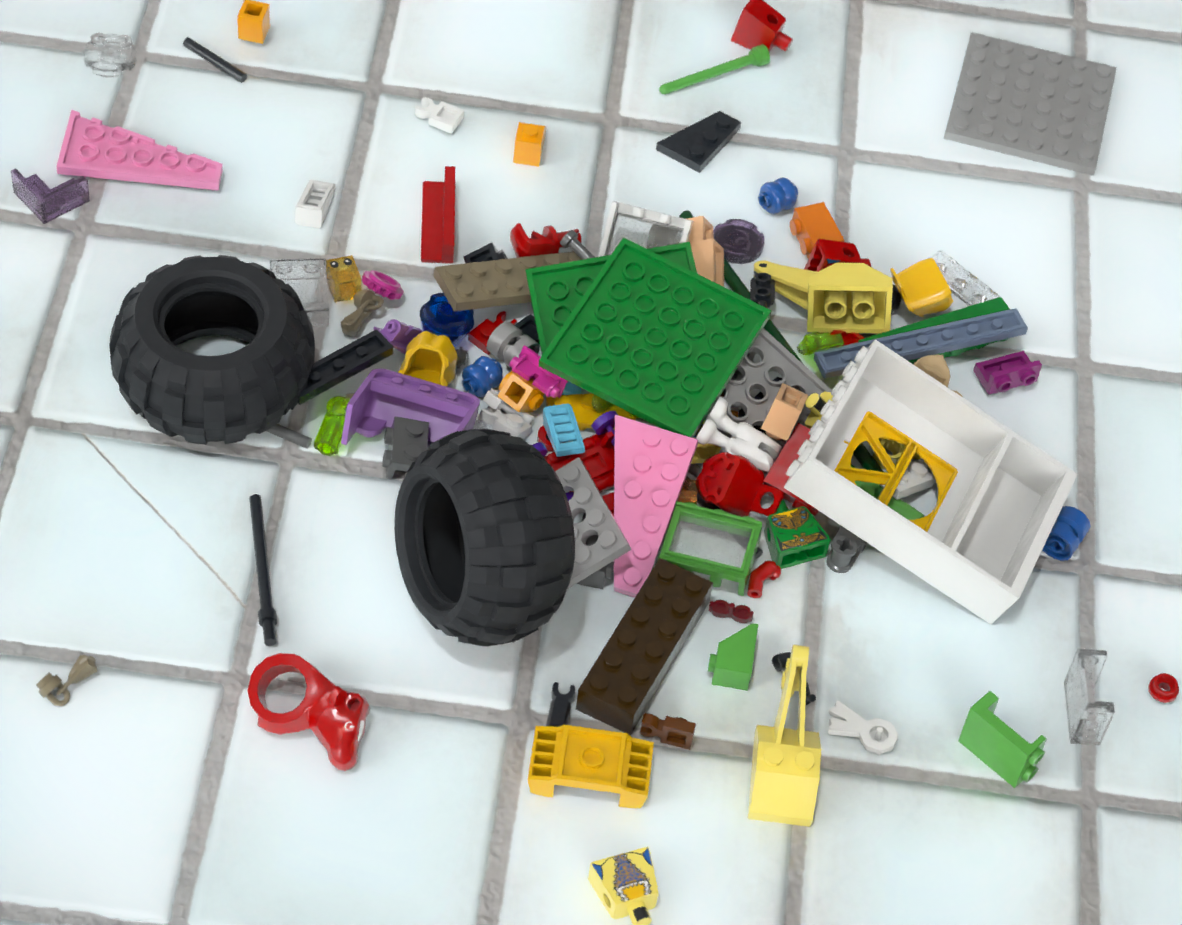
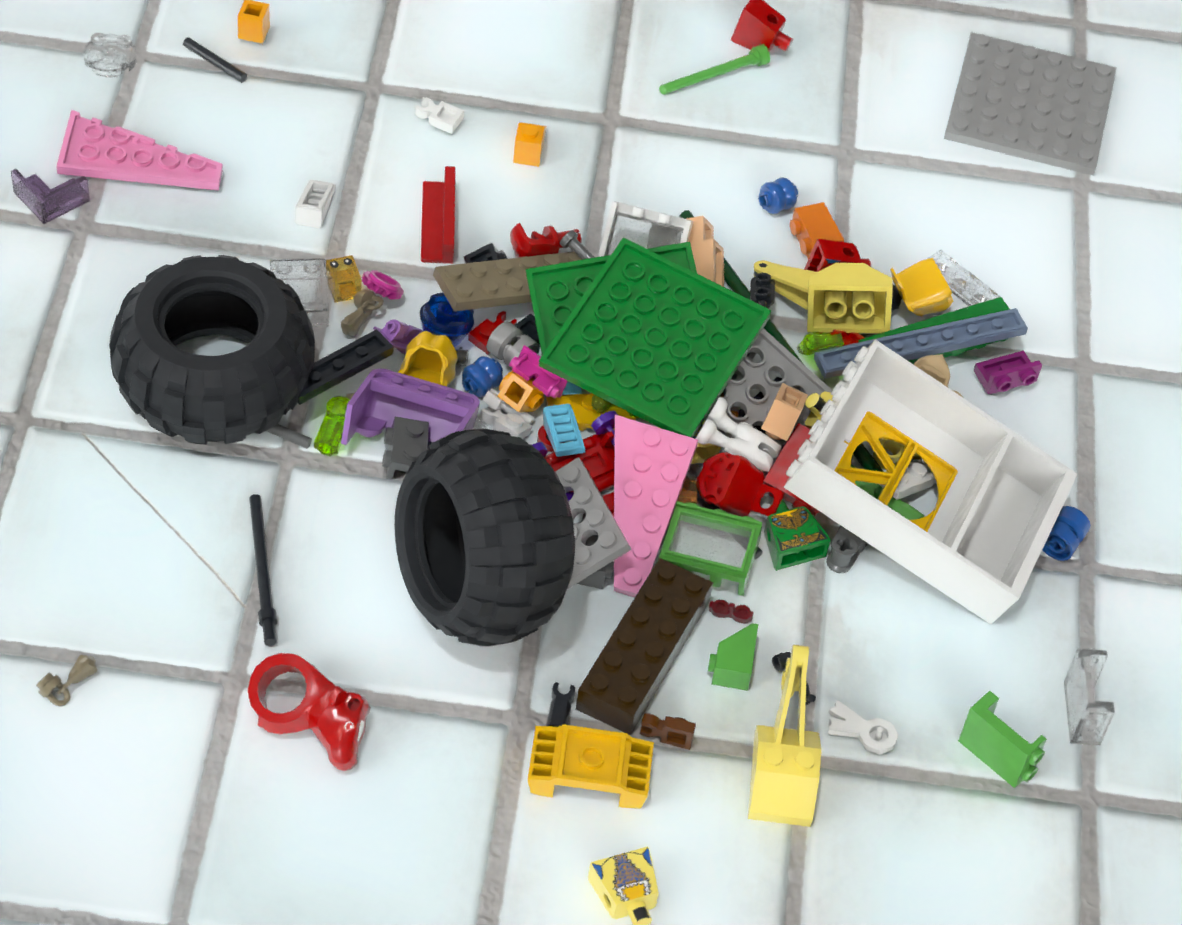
black wing [656,111,741,173] -> none
clear purple tile [713,219,765,264] -> none
red arm [747,560,781,598] -> none
red plate [1148,673,1179,703] -> none

